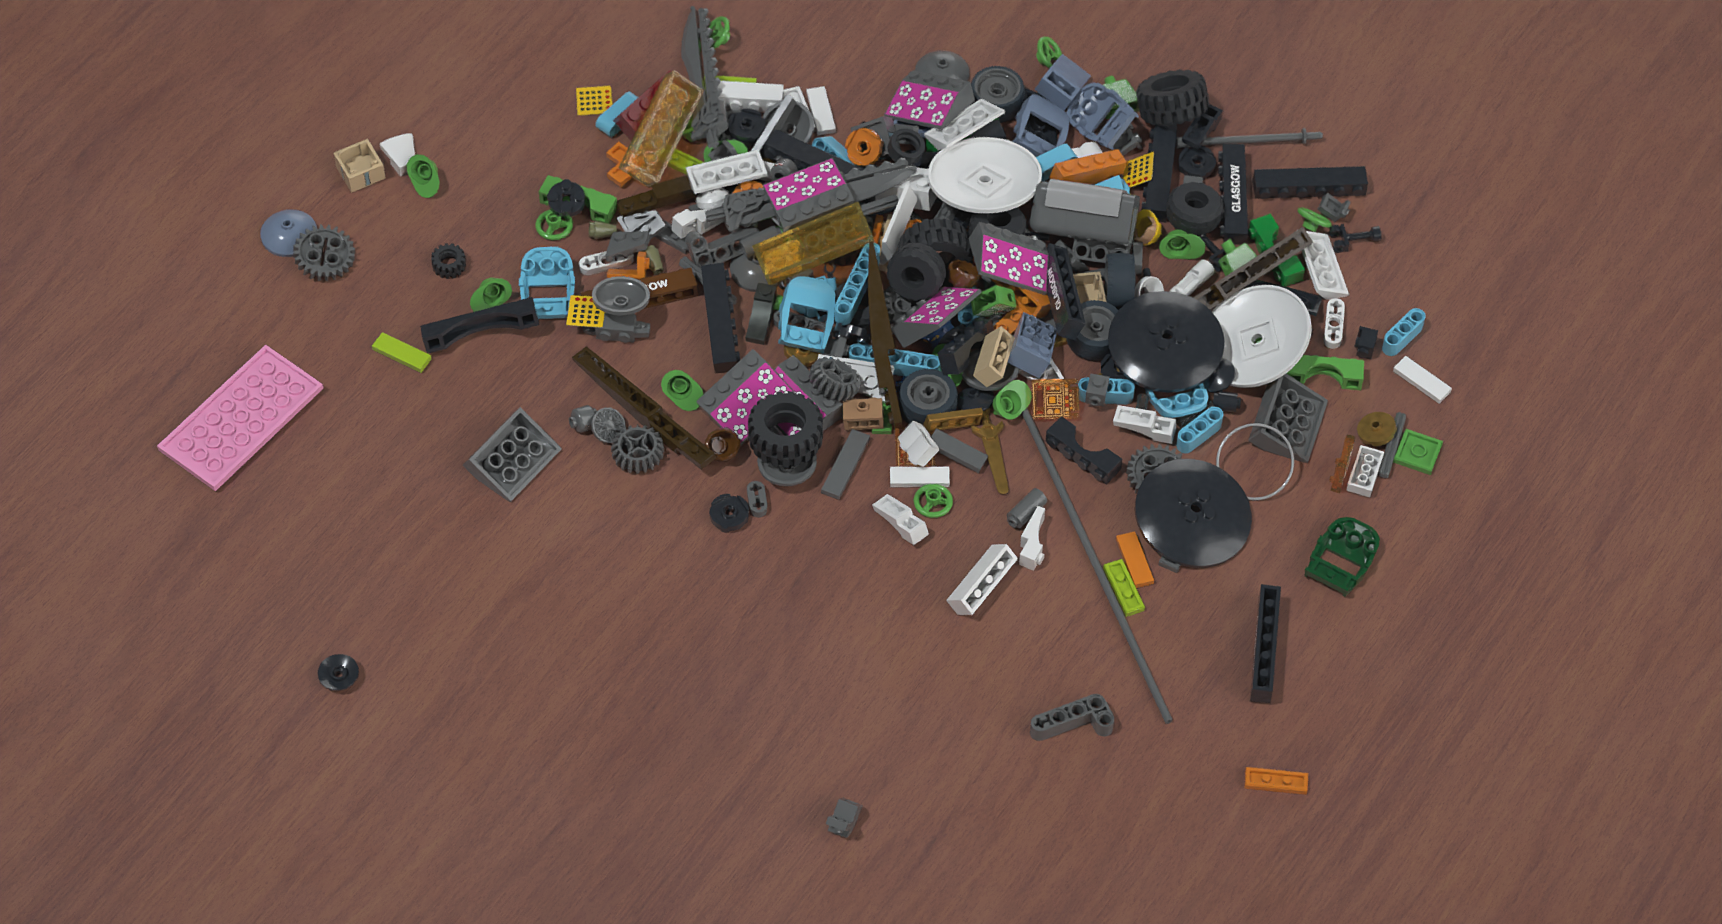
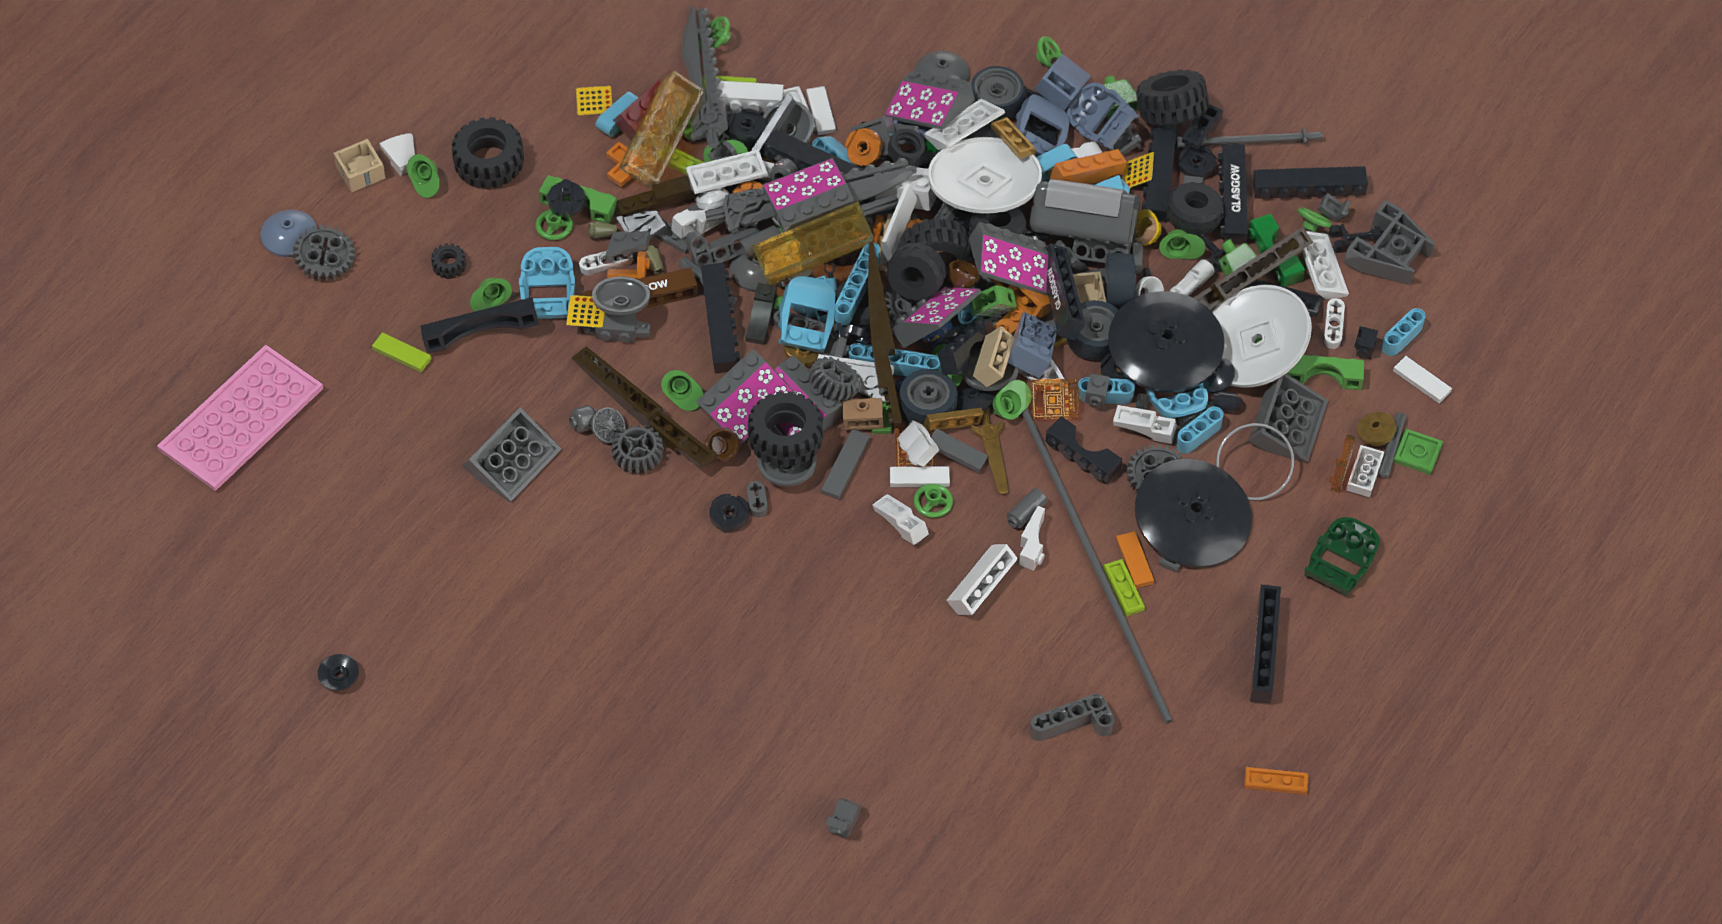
none -> black tyre [452,117,524,189]
none -> pearl gold tile [991,118,1036,159]
none -> dark grey wedge [1344,200,1435,285]

